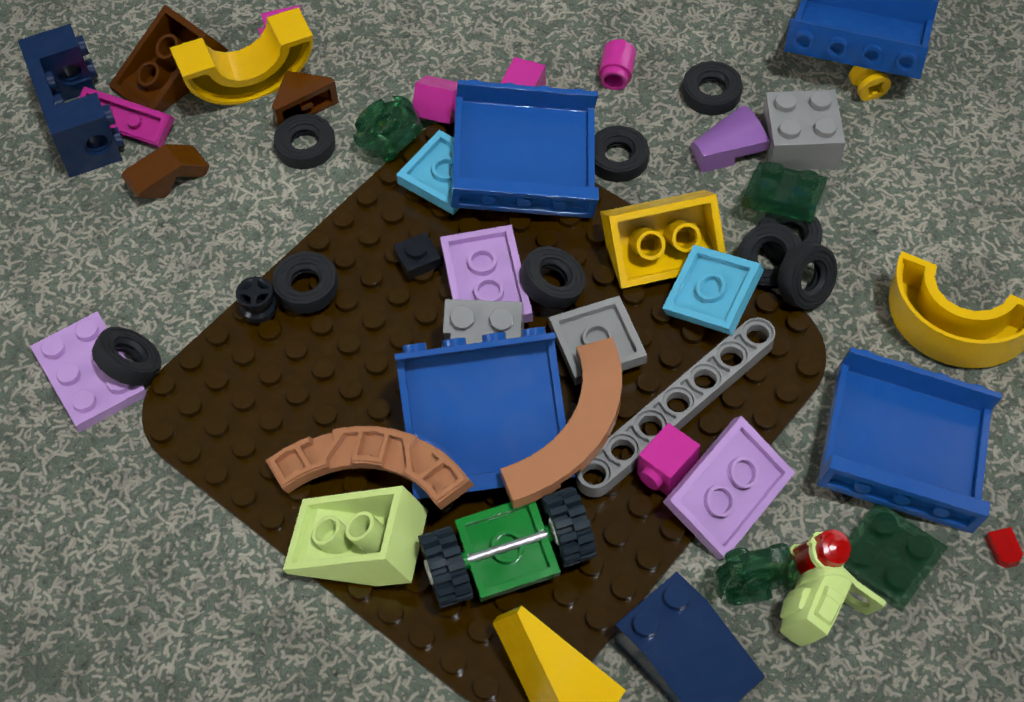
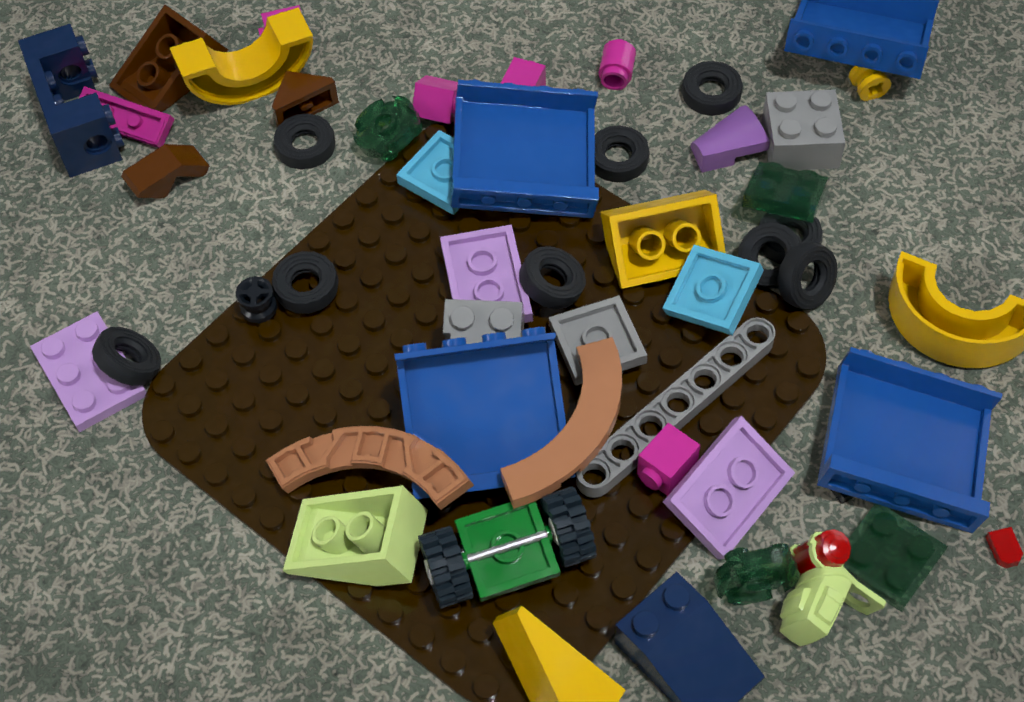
black plate [393,232,442,280] -> none

